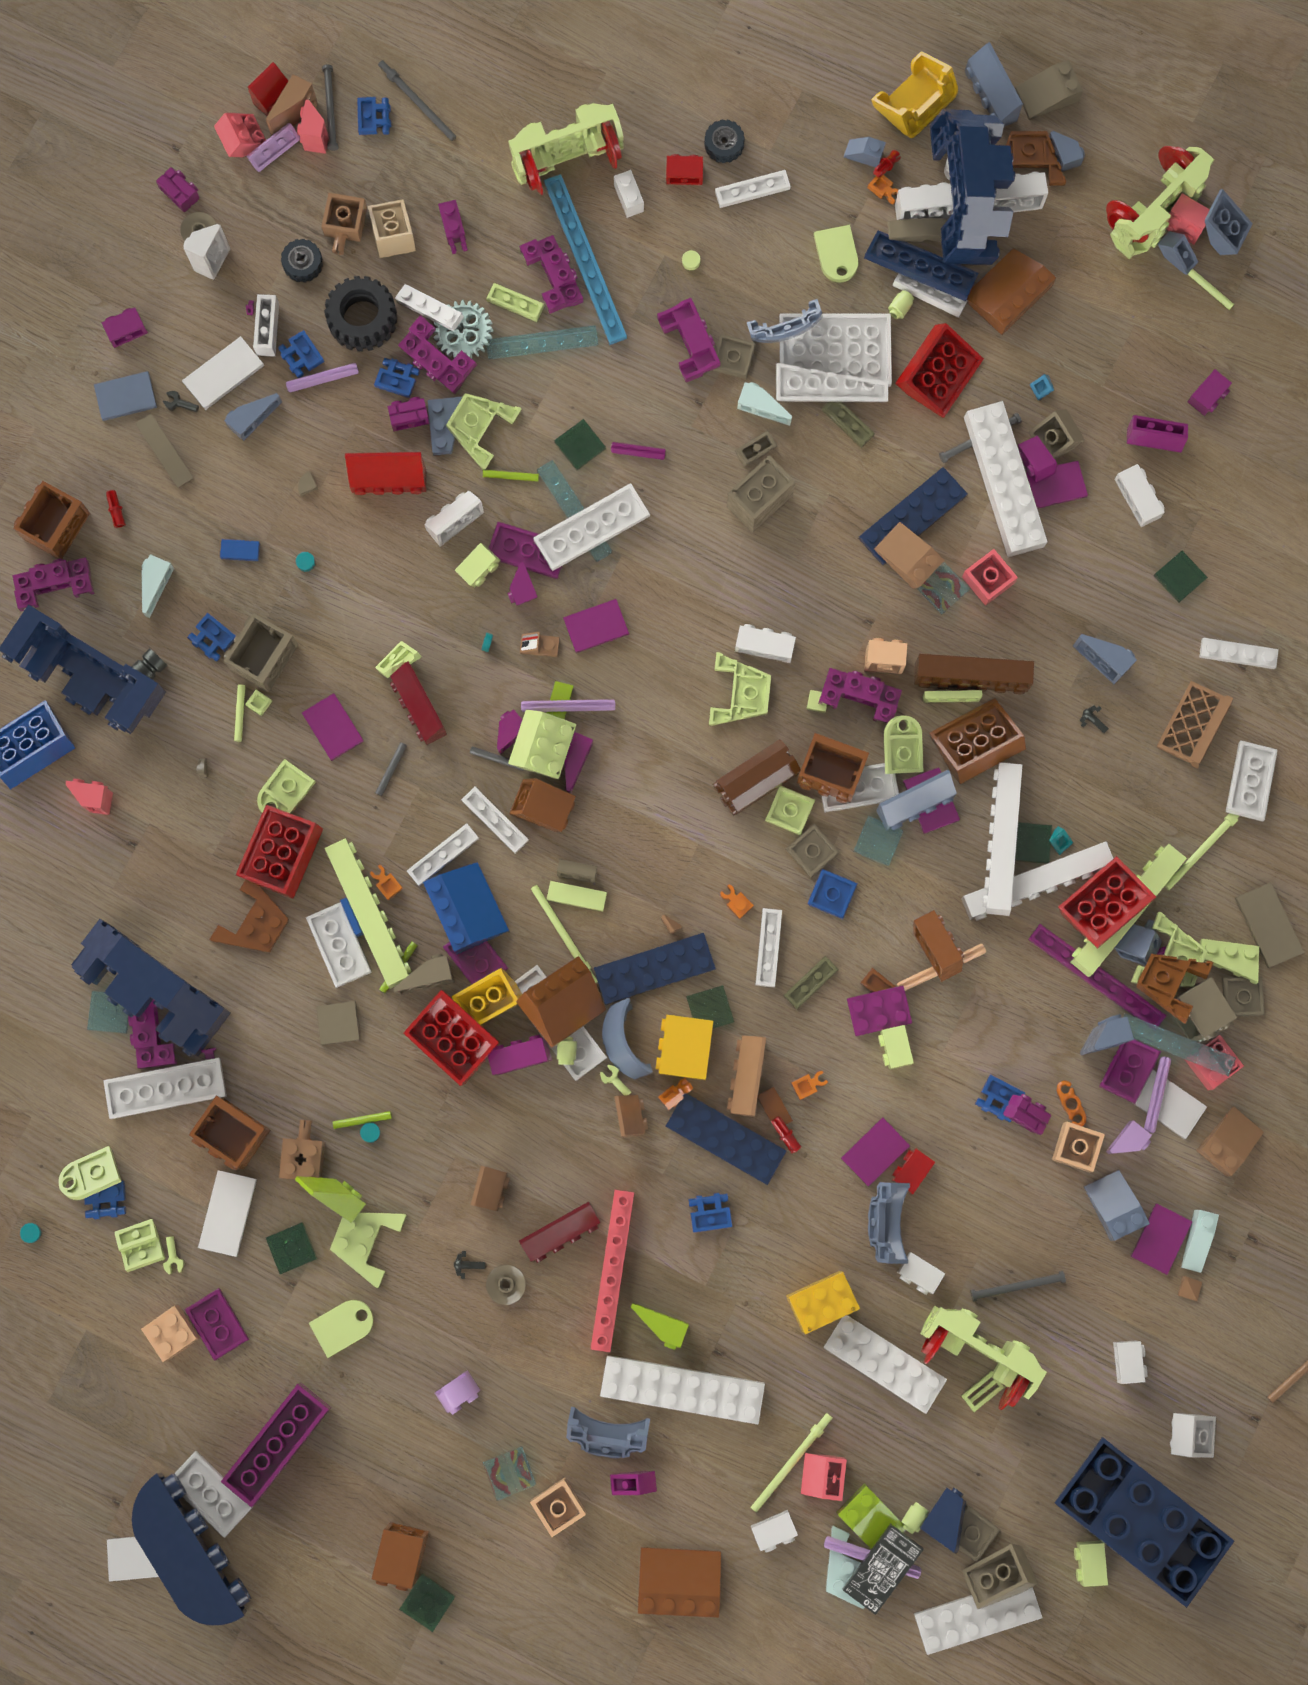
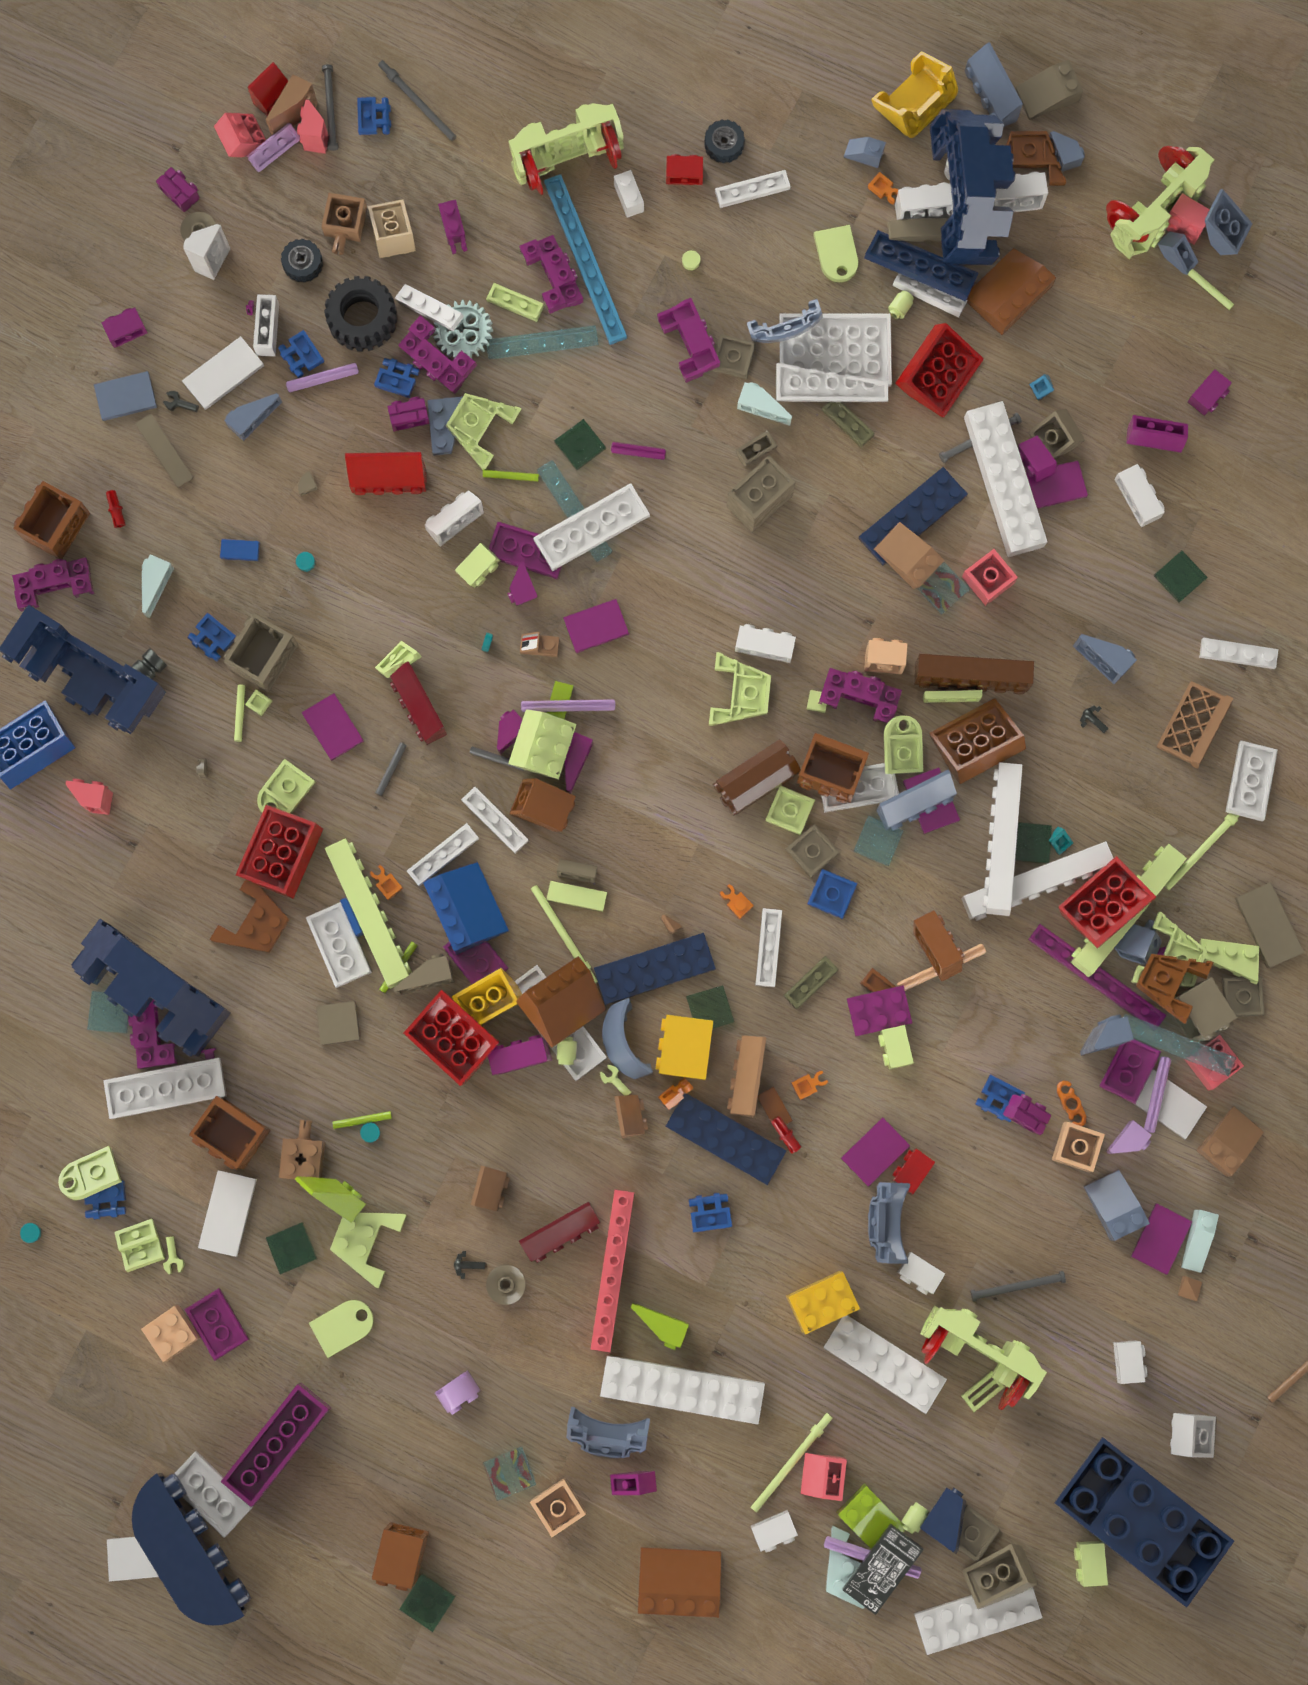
red axle [873,150,901,178] -> none

